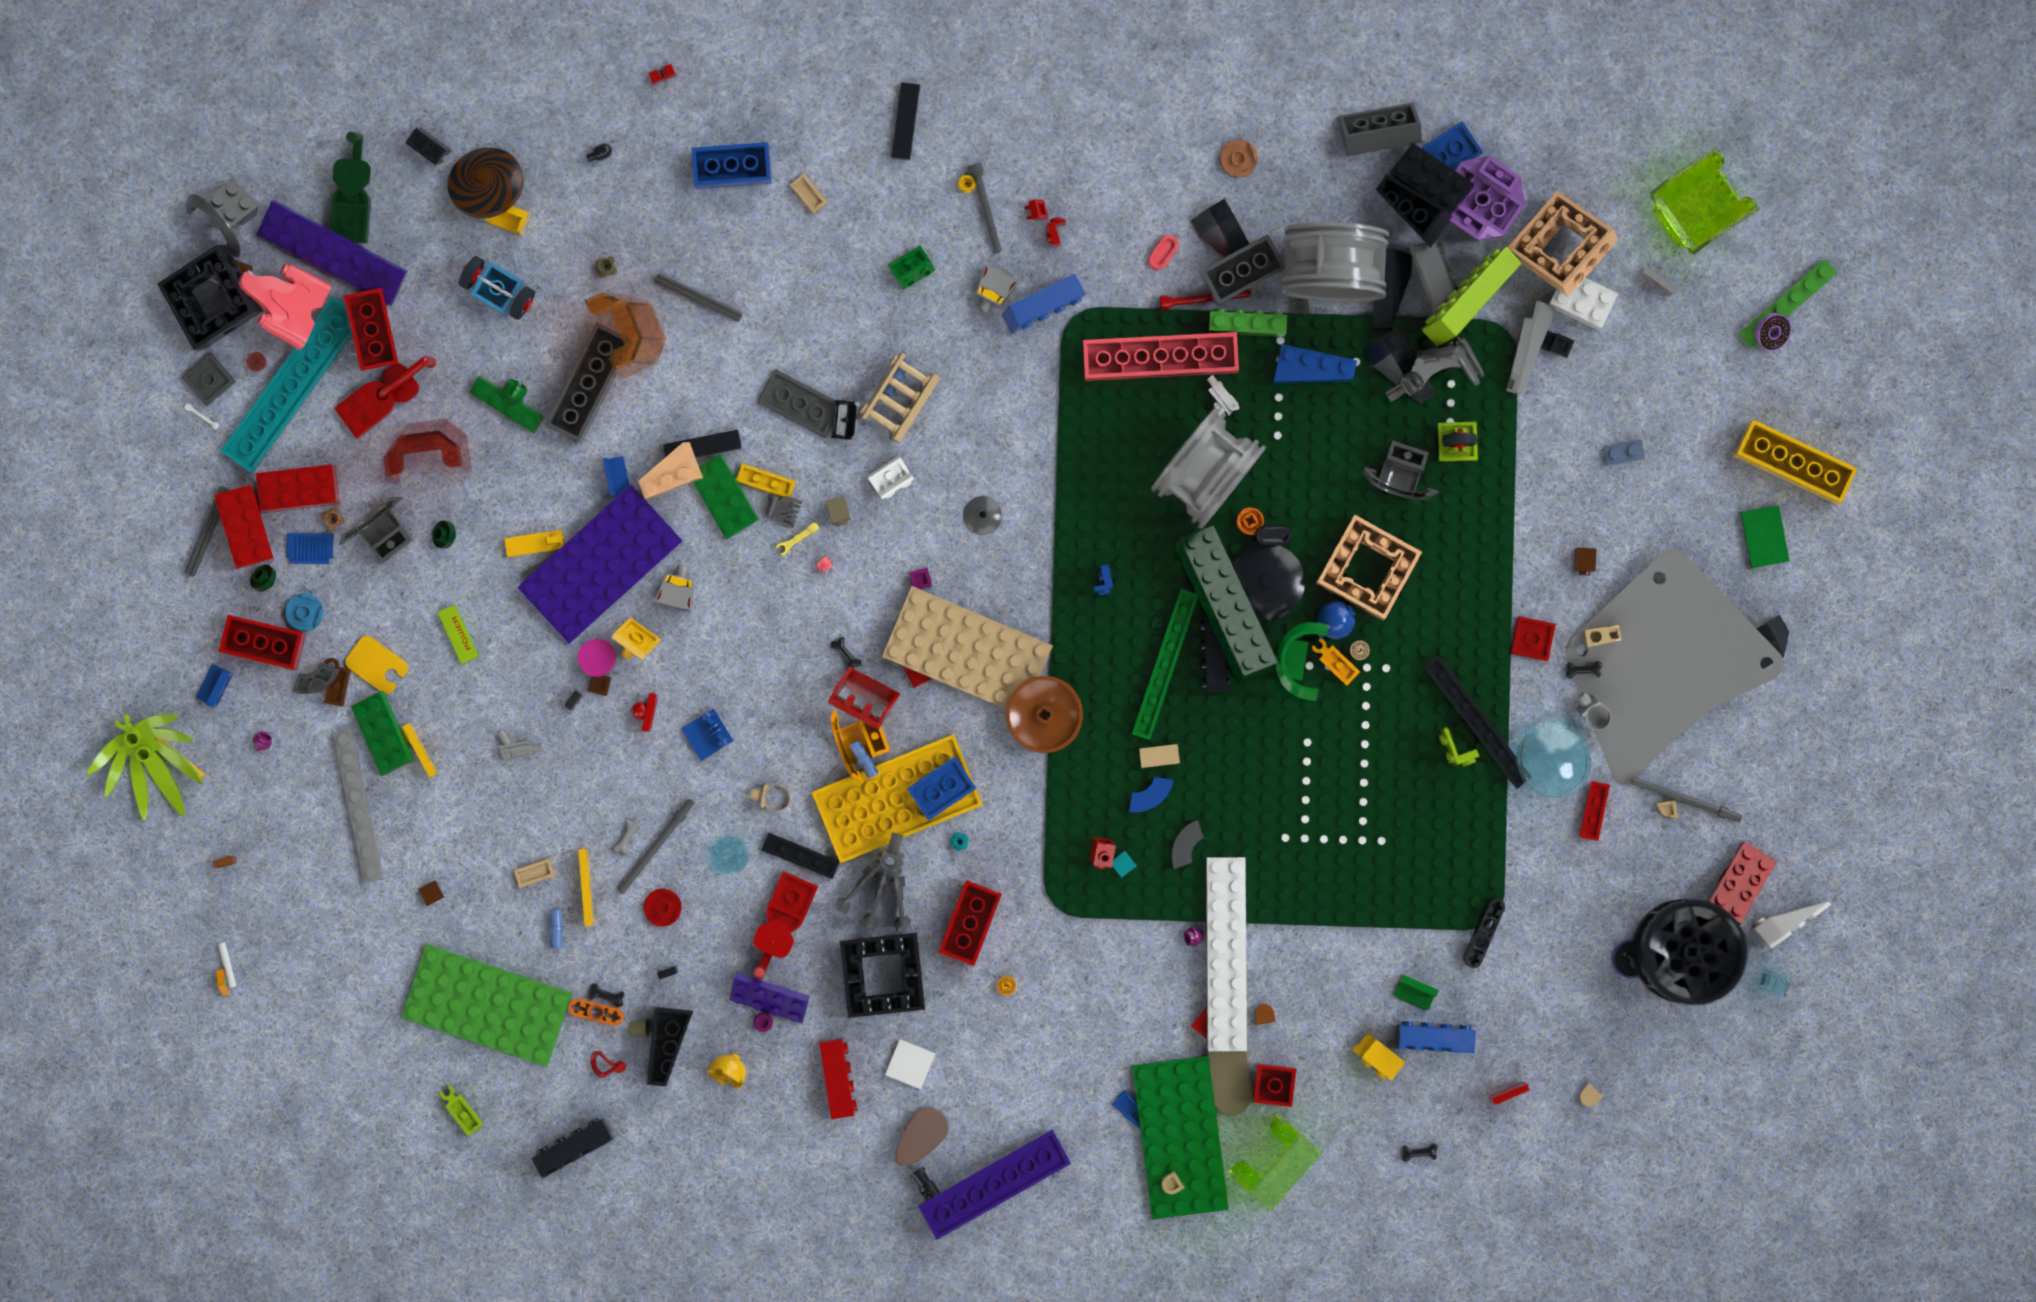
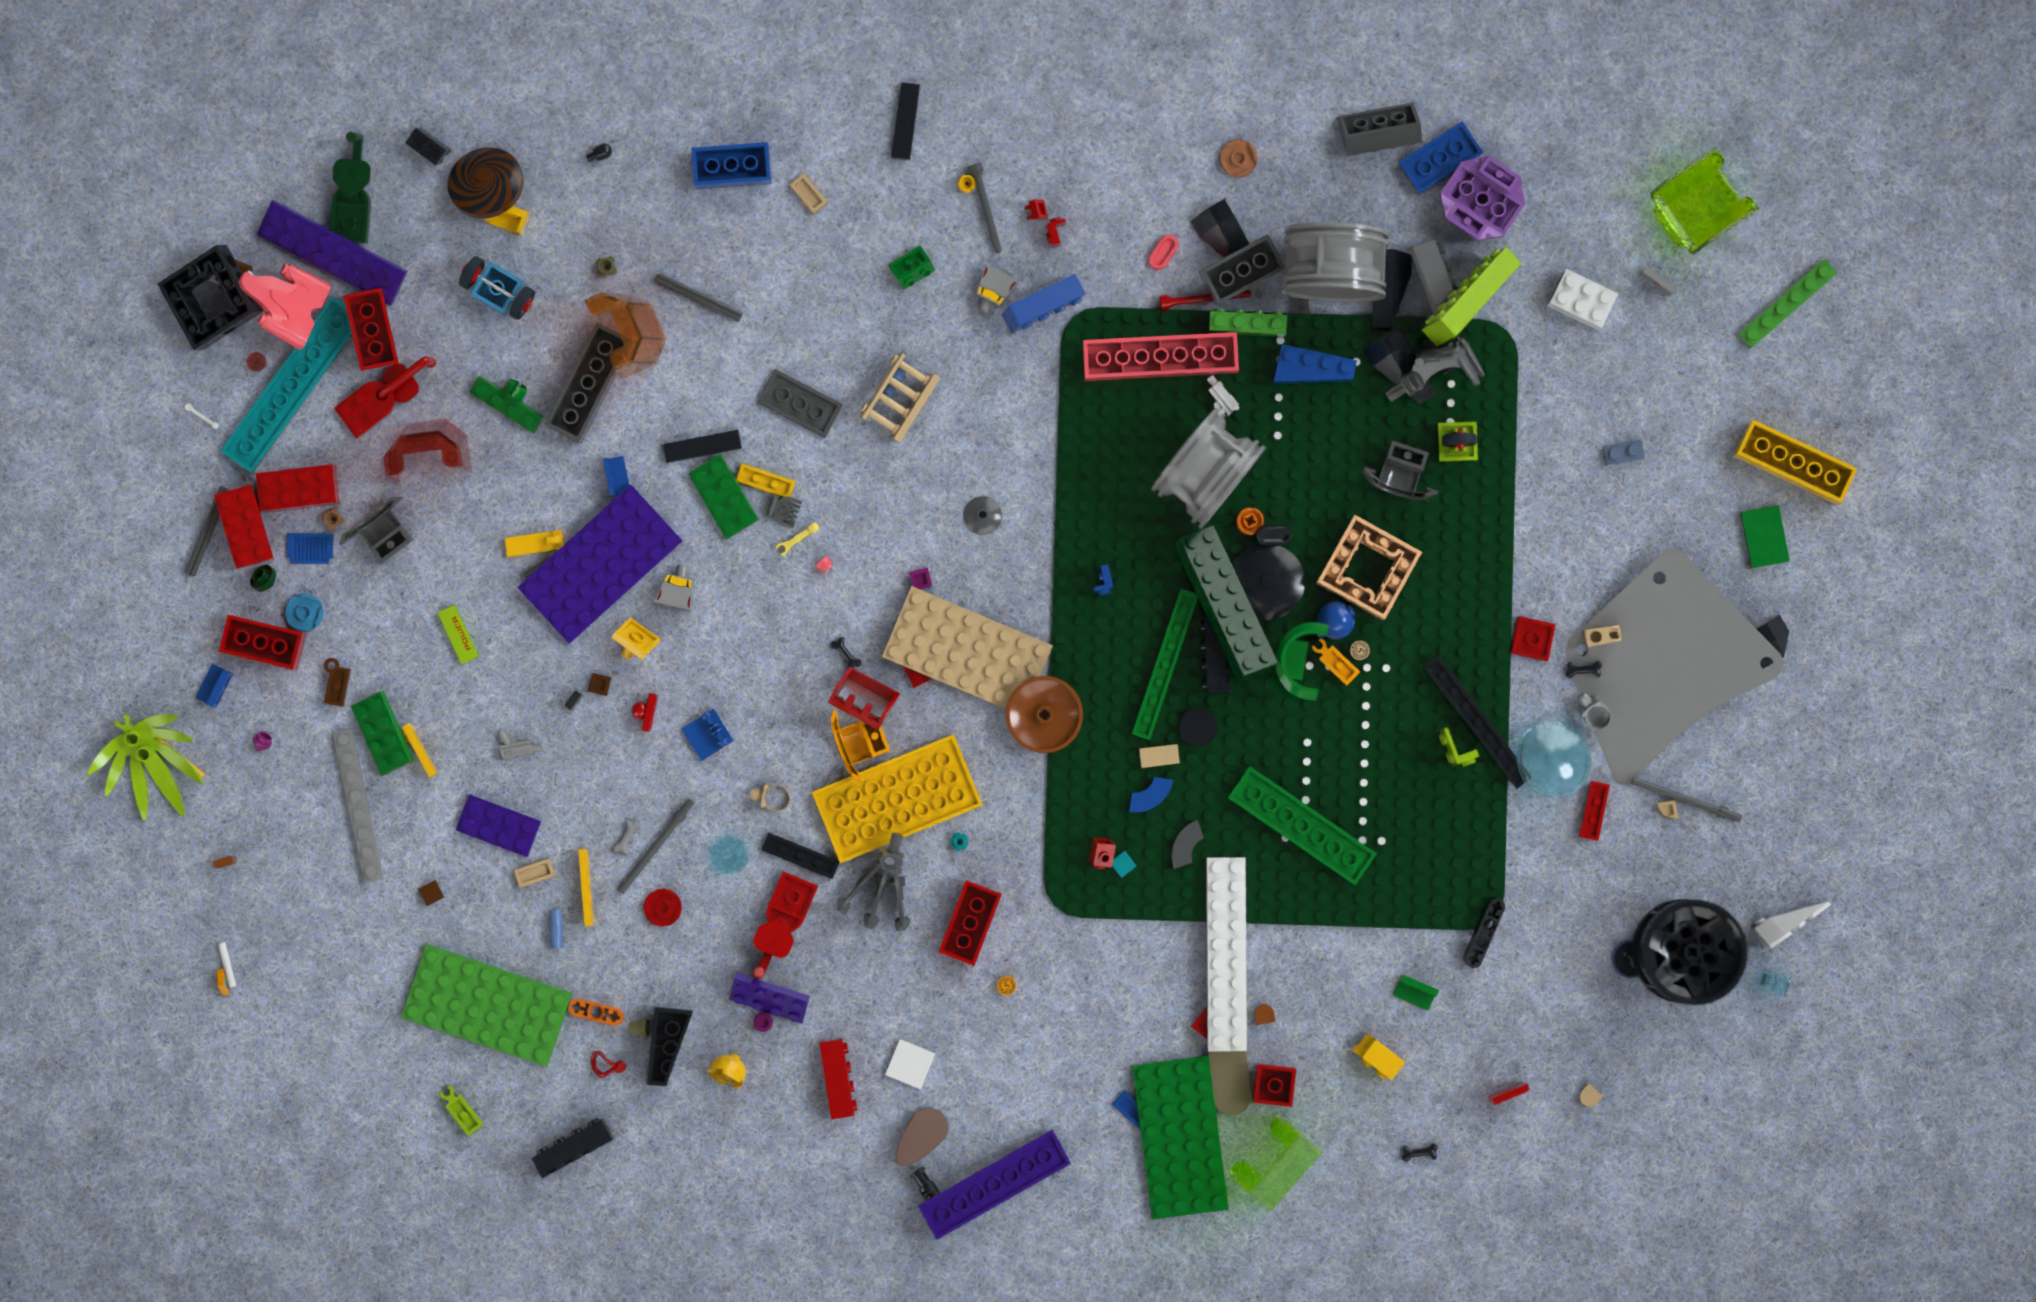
dark grey tile [182,353,236,407] -> none
dark grey piece [186,178,259,258] -> none
dark grey tile [292,663,340,694] -> none
yellow piece [345,636,408,694] -> none
dark green plate [432,520,456,549] -> none
dark pink tile [578,639,616,677] -> none
black piece [589,983,625,1007] -> none
light nougat wedge [638,442,703,499] -> none
red piece [649,64,676,85] -> none
black tile [657,965,679,979] -> none
dark tan brick [826,496,851,527] -> none
black hinge [831,400,860,440] -> none
black brick [840,932,926,1018] -> none
medium blue pin [849,740,879,779] -> none
white bracket [867,456,914,499] -> none
blue plate [907,757,977,821] -> none
tan tile [1161,1171,1184,1194] -> none
magenta plate [1183,927,1204,947] -> none
black wedge [1376,174,1452,248] -> none
black plate [1390,143,1474,215] -> none
blue wedge [1396,1021,1476,1053] -> none
light grey wedge [1506,301,1556,394] -> none
light nougat brick [1508,191,1618,297] -> none
black slope [1540,330,1575,358] -> none
reddish brown brick [1574,547,1597,576] -> none
plate [1708,841,1777,925] -> none
tile [1755,312,1791,351] -> none
none -> dark purple plate [456,794,542,857]
none -> black tile [1179,708,1217,746]
none -> green plate [1228,766,1377,885]

